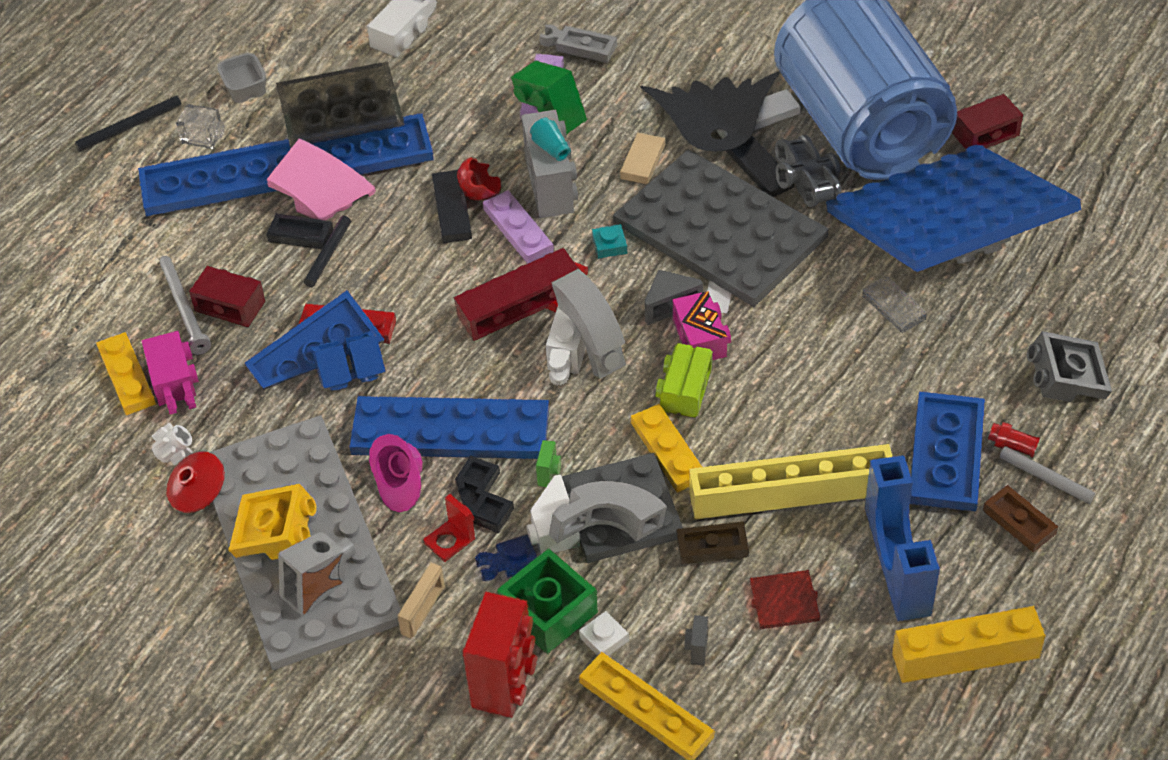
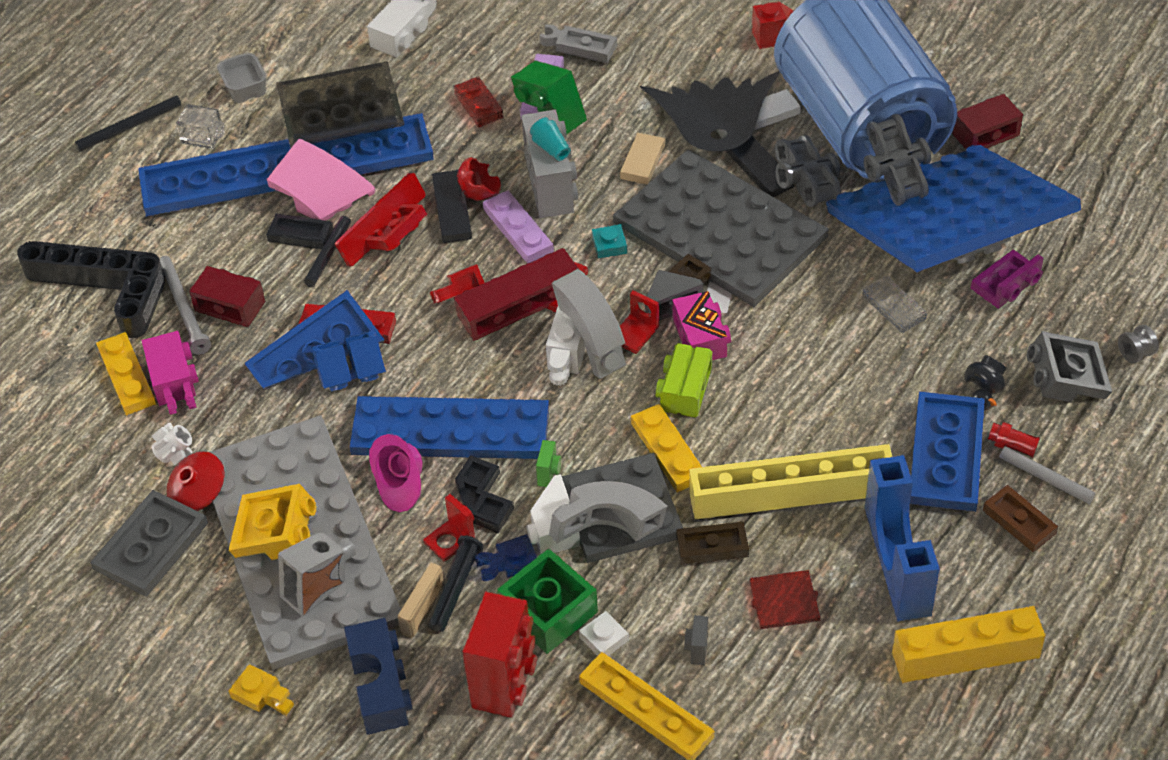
none -> black beam [17,241,166,338]
none -> dark grey plate [90,490,208,597]
none -> yellow plate [228,664,294,716]
none -> red bracket [335,173,427,266]
none -> dark blue arch [344,618,413,735]
none -> black axle [427,535,484,632]
none -> red plate [429,264,485,304]
none -> clear red plate [454,76,504,128]
none -> red bracket [620,290,659,354]
none -> dark brown plate [668,254,712,284]
none -> red slope [752,1,794,49]
none -> dark grey axle [864,114,931,206]
none -> black animal [964,355,1007,411]
none -> magenta bracket [970,249,1044,309]
none -> flat silver wheel [1118,325,1159,363]

